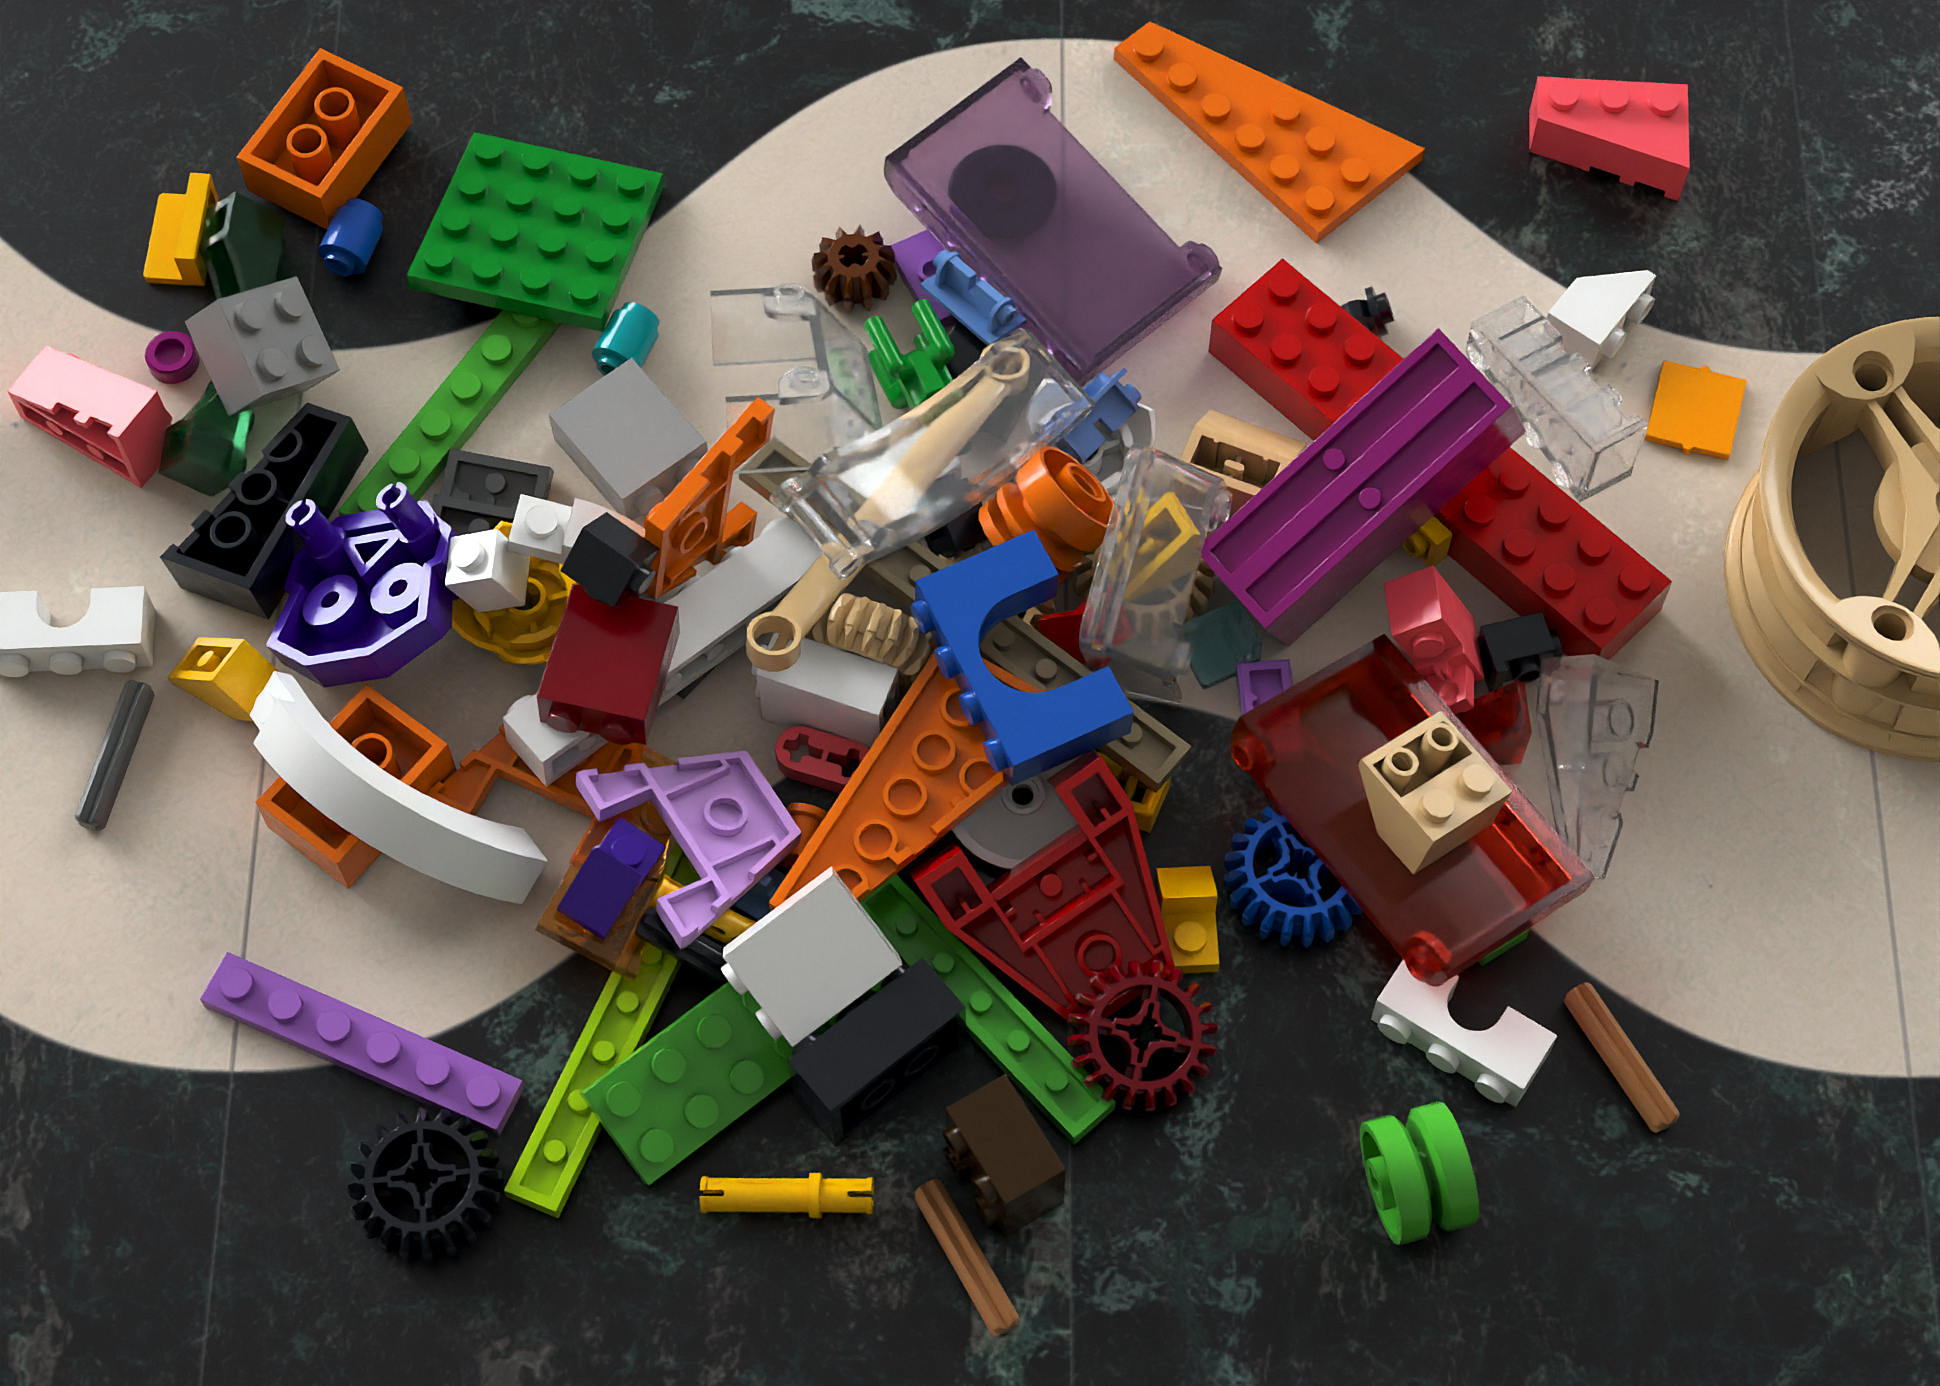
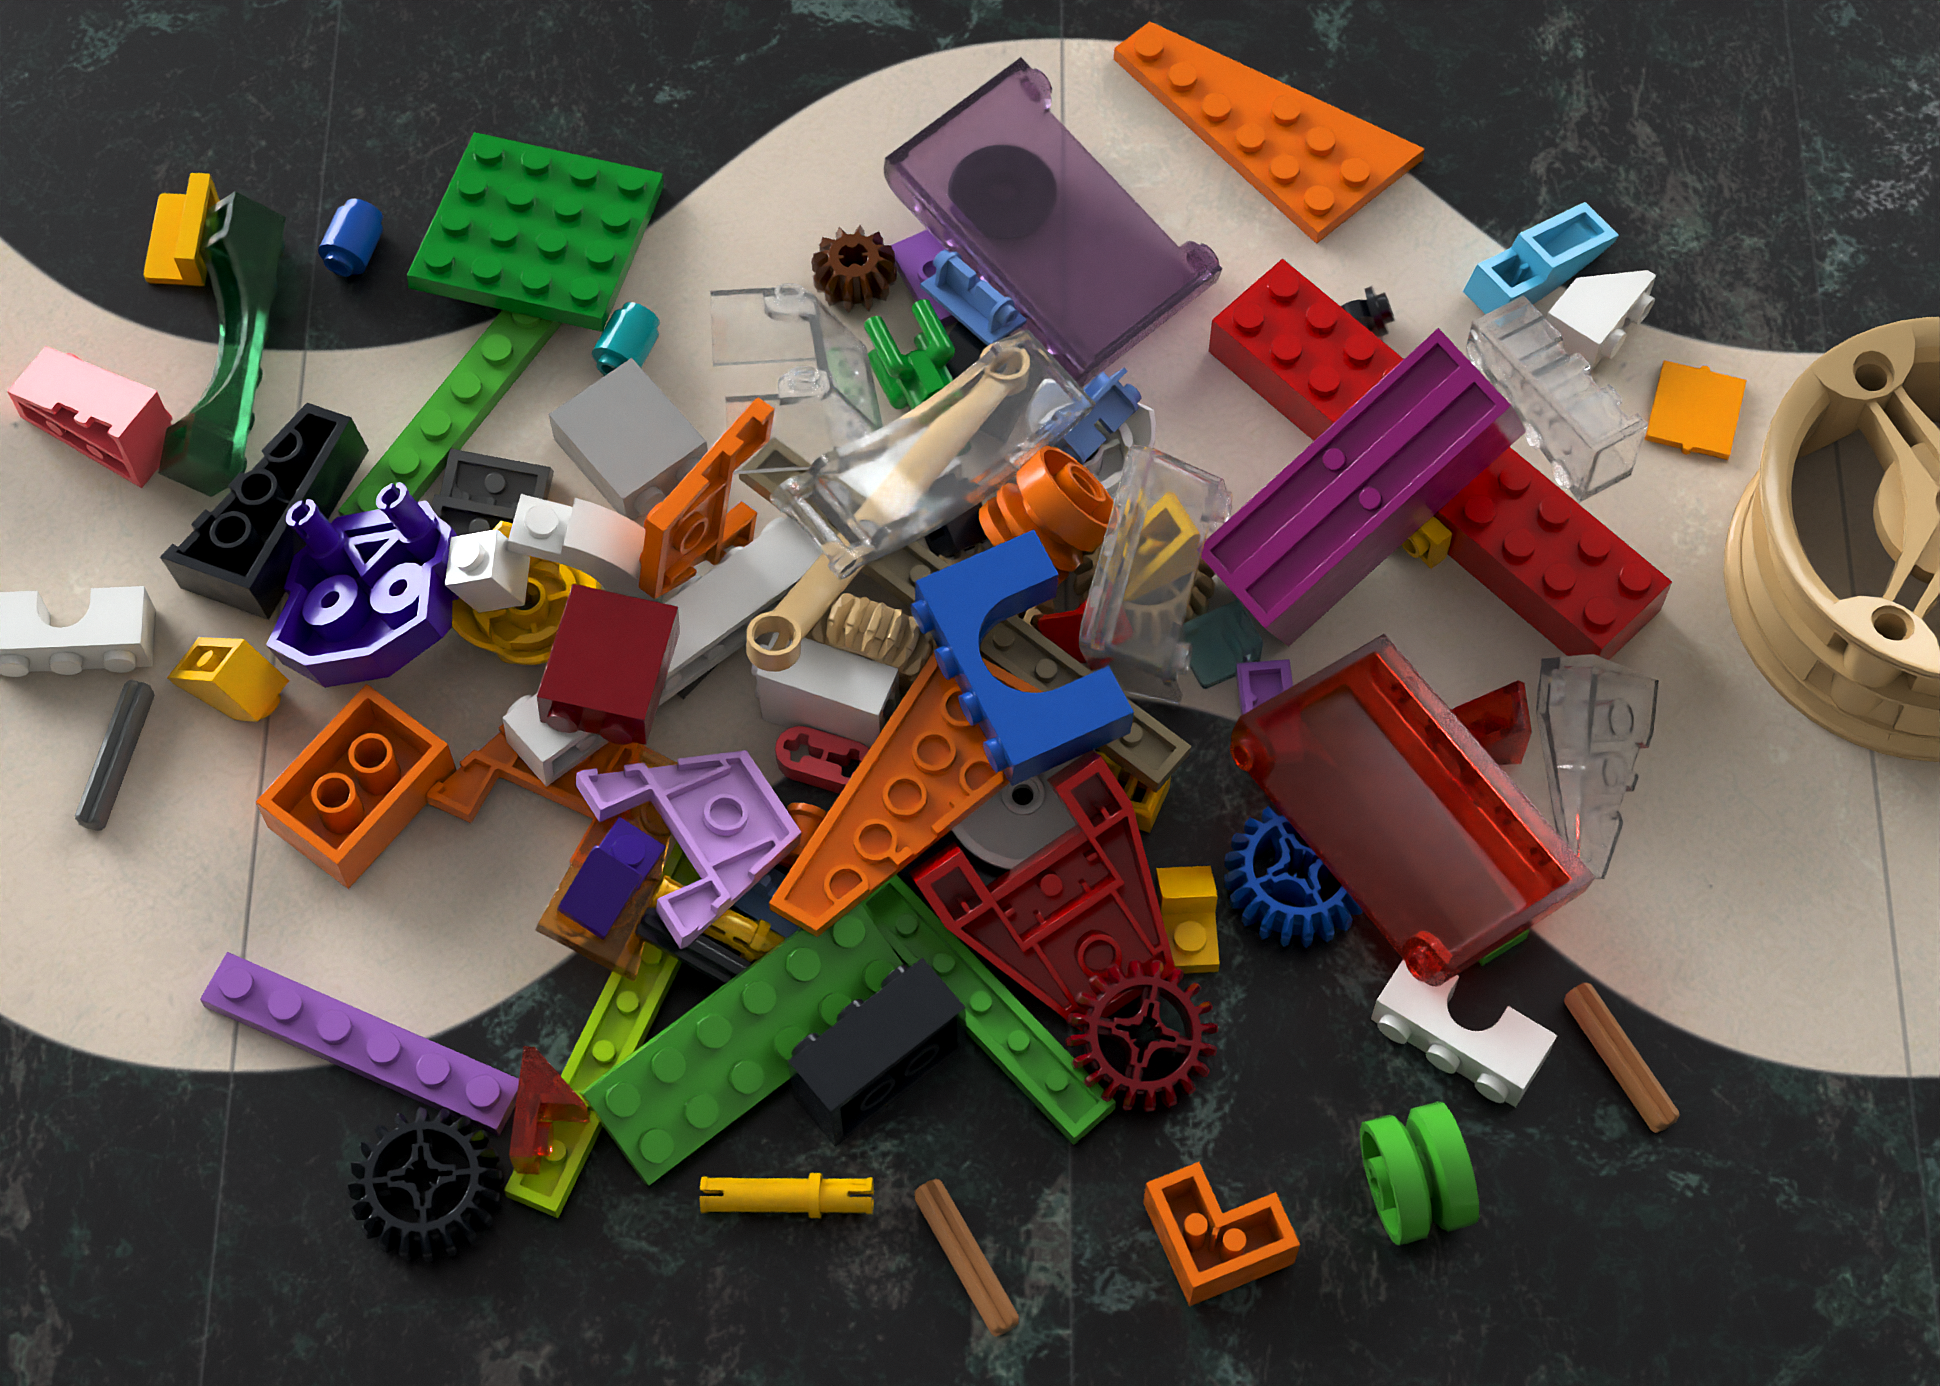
magenta tile [145,331,200,384] -> none
light grey brick [185,276,340,417] -> none
orange brick [236,48,412,229] -> none
white arch [250,671,548,904] -> none
black brick [560,512,660,608] -> none
white brick [721,866,902,1047] -> none
dark brown brick [942,1074,1066,1237] -> none
tan slope [1173,409,1307,518] -> none
tan slope [1358,710,1513,875] -> none
coral hinge [1383,565,1485,717] -> none
black brick [1478,612,1562,696] -> none
coral wedge [1529,77,1690,202] -> none
none -> clear red slope [509,1046,591,1175]
none -> orange brick [1143,1162,1300,1306]
none -> medium azure slope [1463,202,1619,325]

